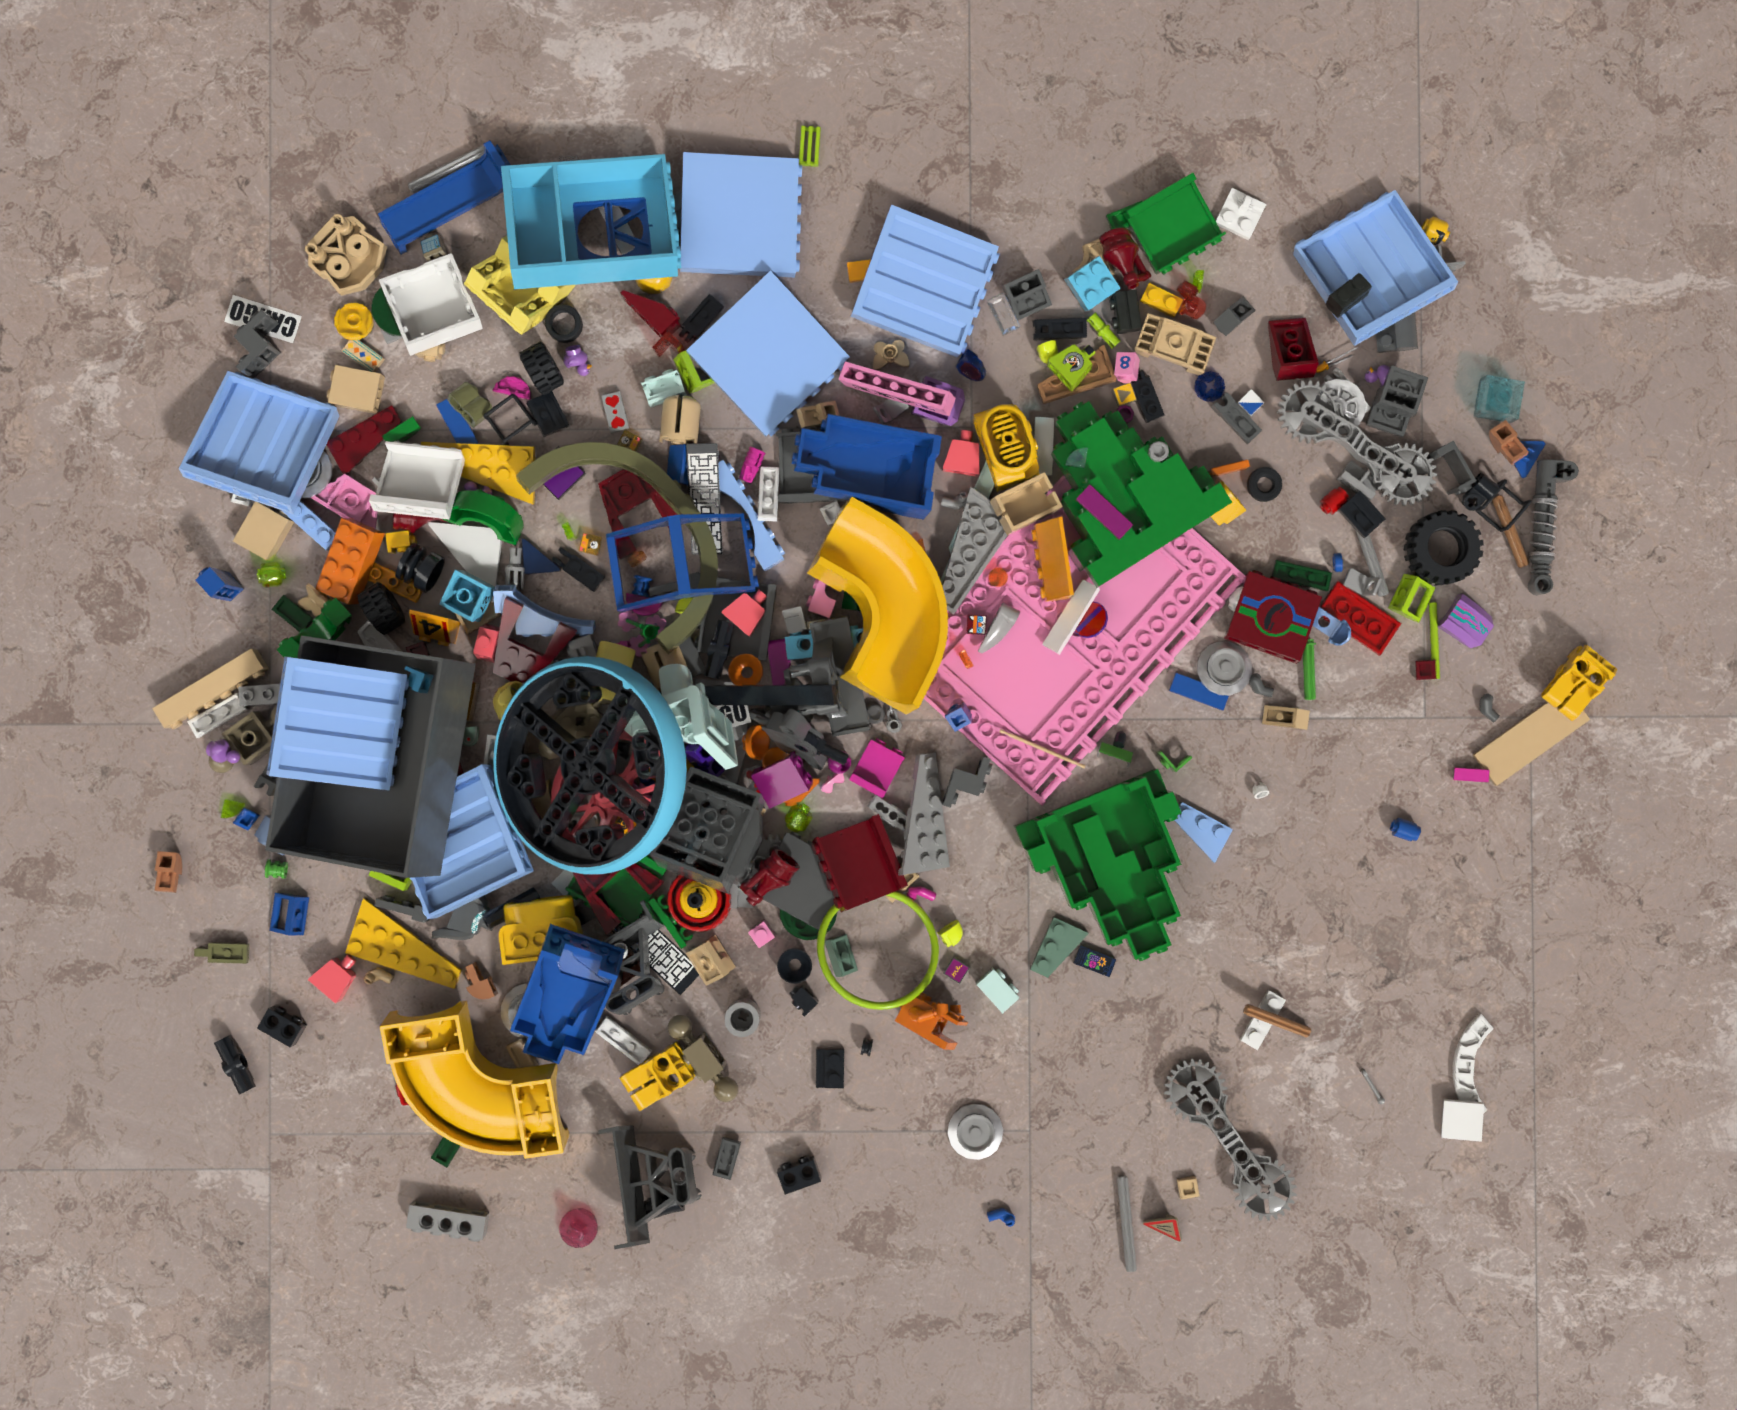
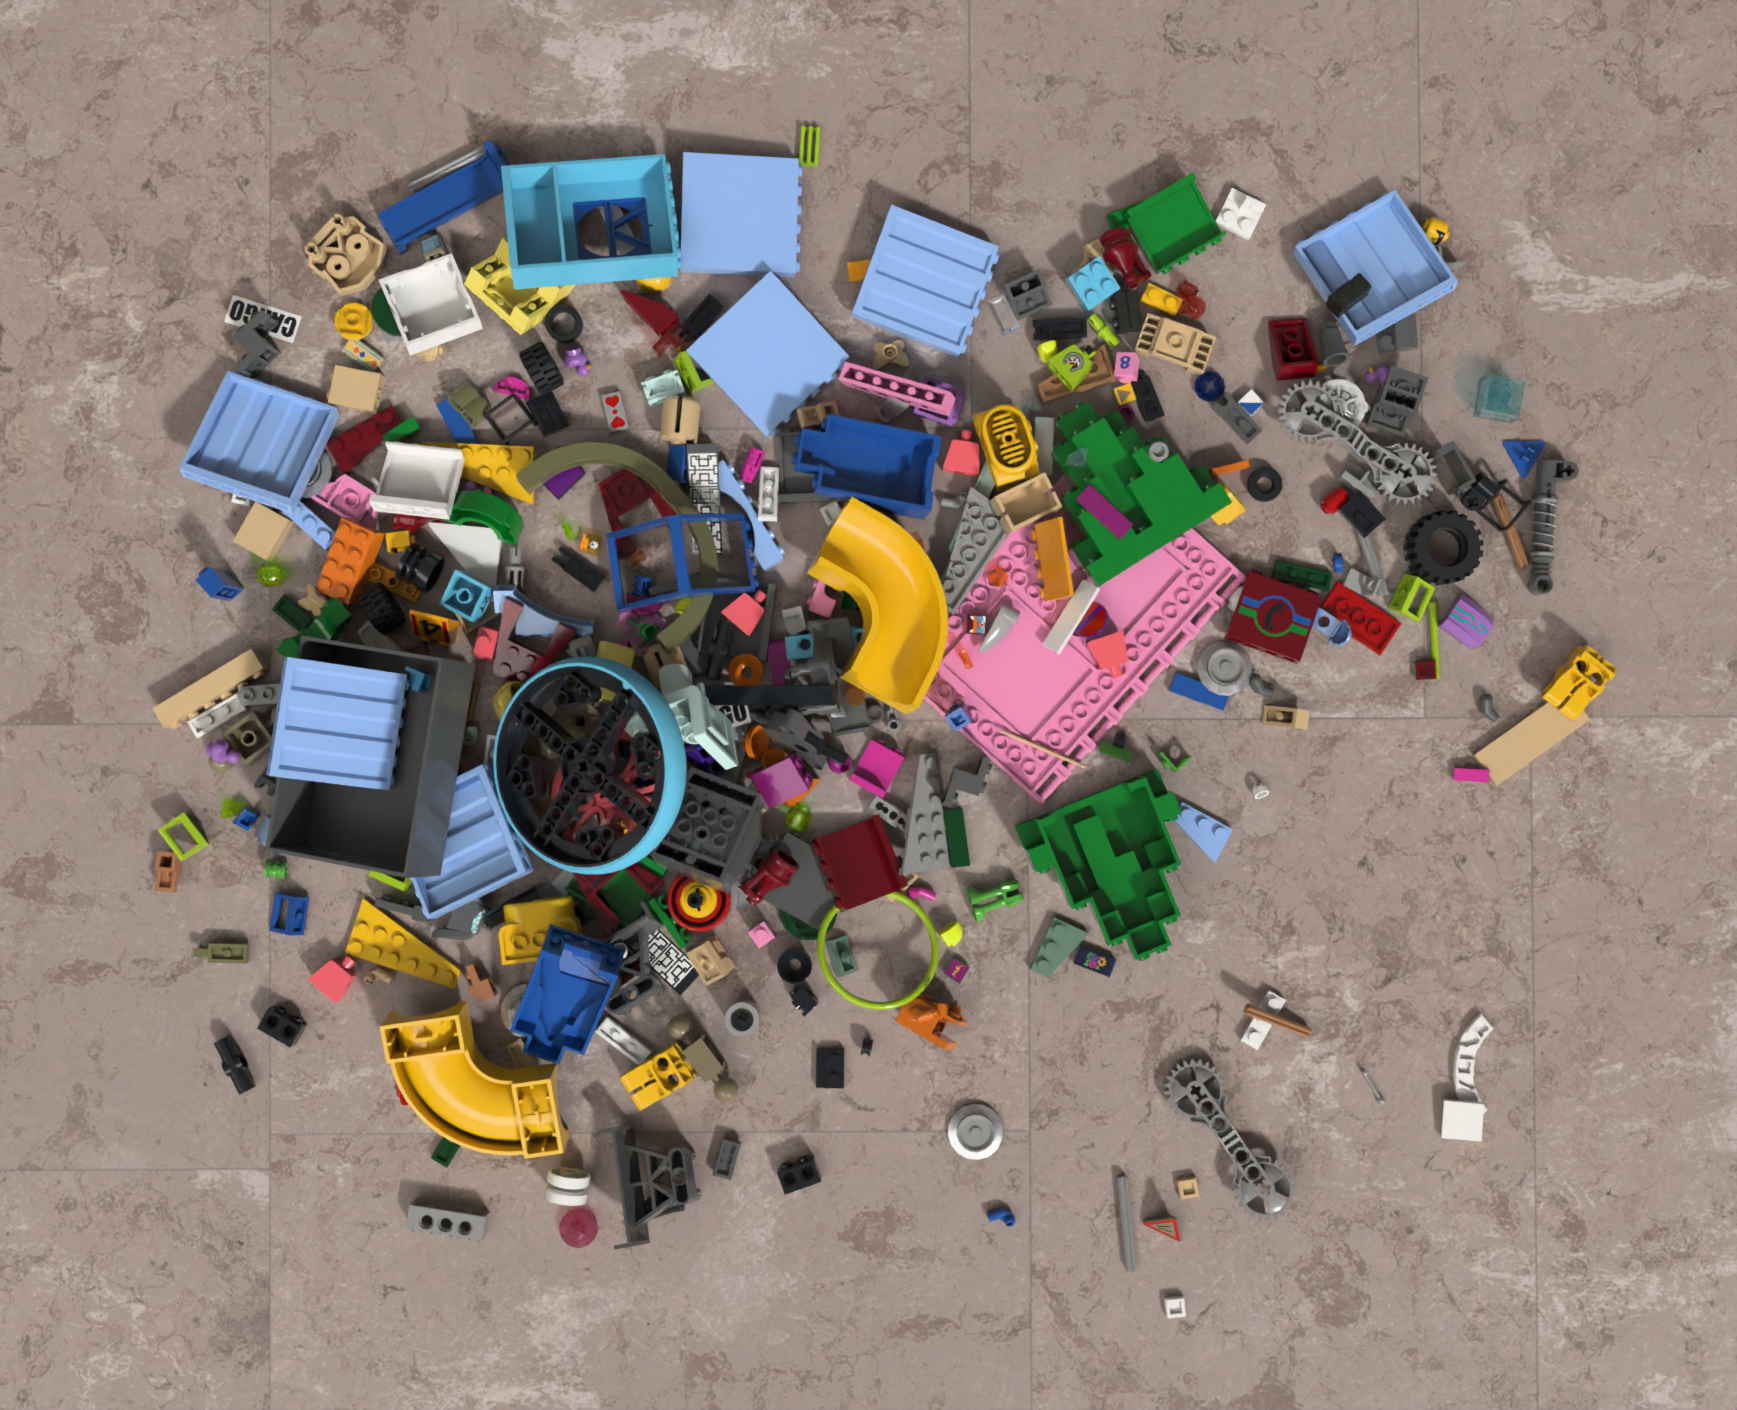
dark blue tile [522,539,561,575] -> none
tile [617,429,643,452] -> none
bright pink piece [820,773,844,793] -> none
clear blue rock [955,349,986,381] -> none
light aqua hinge [976,967,1019,1014] -> none
clear neon green tile [1192,270,1204,294] -> none
dark grey slope [1213,296,1256,336] -> none
bright green axle [1303,639,1316,700] -> none
blue brick [1390,818,1421,841] -> none
nougat brick [1489,420,1529,465] -> none
none -> lime tile [158,812,210,862]
none -> white wheel [544,1167,591,1206]
none -> clear orange tile [846,686,865,706]
none -> dark green tile [943,808,970,868]
none -> bright green piece [966,880,1024,922]
none -> coral torso [1086,630,1128,679]
none -> white tile [1164,1295,1186,1318]
none -> dark grey plant [1319,321,1350,367]

